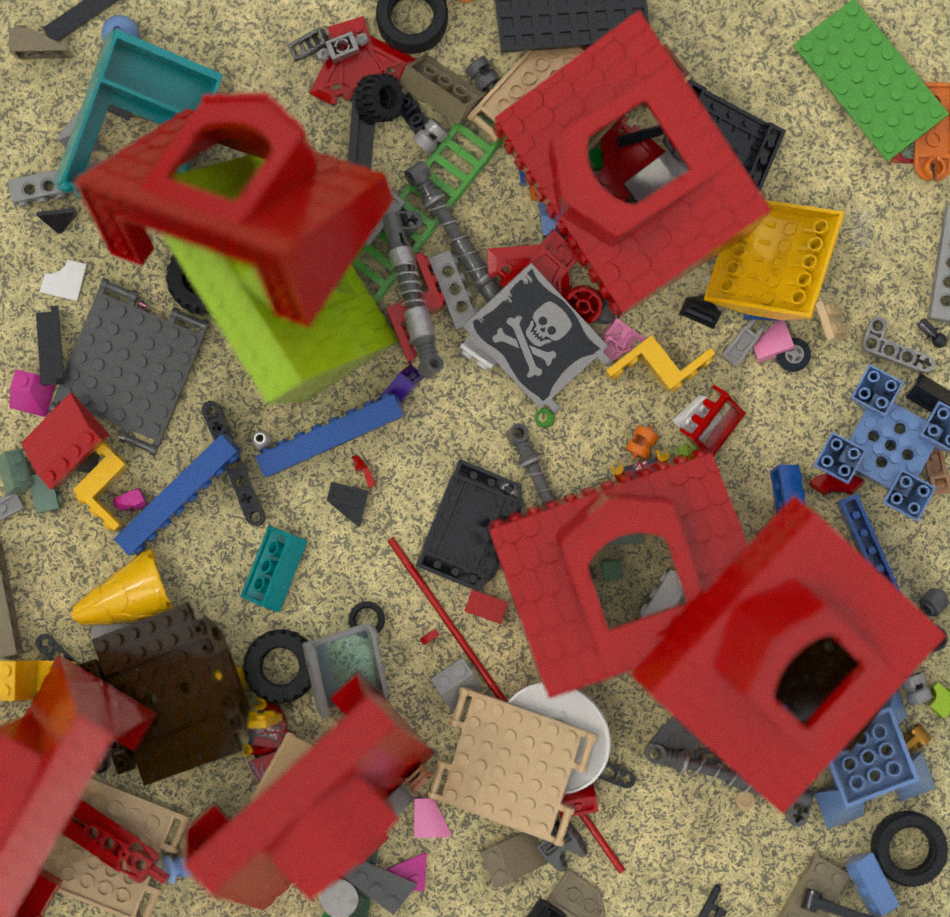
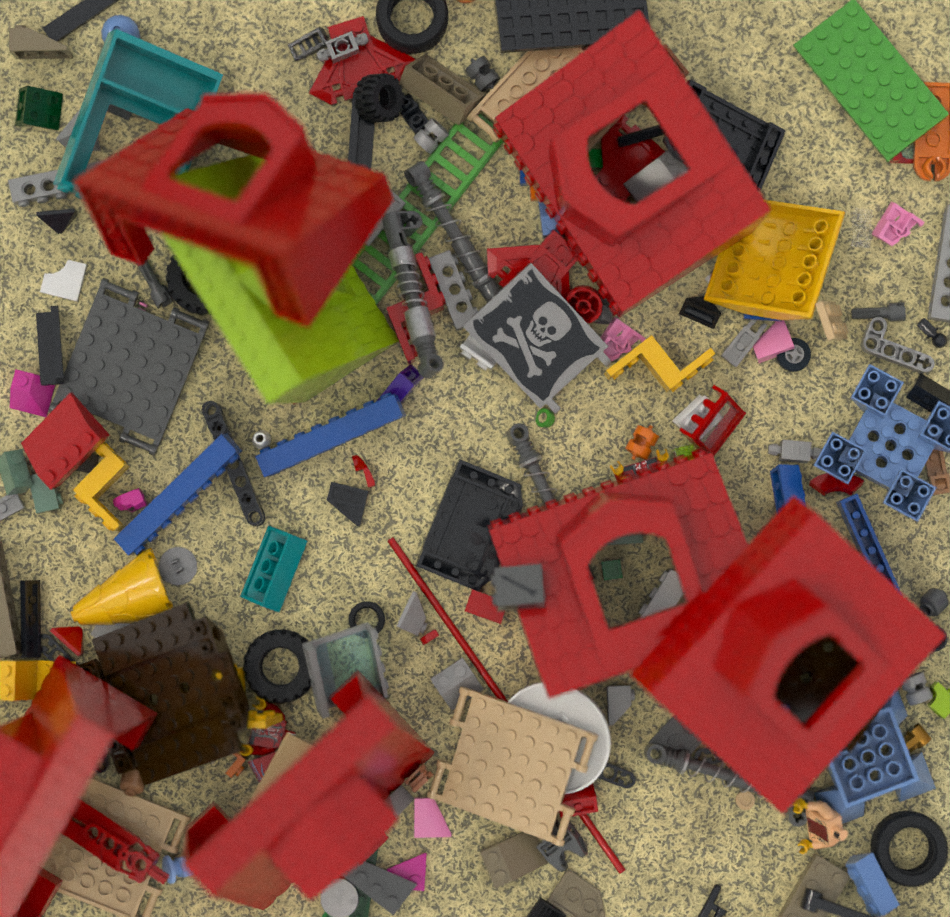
none -> dark green bracket [15,85,63,131]
none -> black panel [20,580,41,658]
none -> red slope [50,626,84,657]
none -> medium nougat head [119,767,145,797]
none -> dark grey piece [137,261,174,309]
none -> flat silver piece [159,547,197,585]
none -> orange bracket [225,751,247,778]
none -> light grey slope [396,591,428,636]
none -> dark grey brick [490,564,546,612]
none -> light grey slope [606,685,635,725]
none -> light grey piece [768,440,822,463]
none -> light nougat torso [793,798,848,854]
none -> dark grey piece [851,302,906,322]
none -> bright pink slope [871,202,925,246]

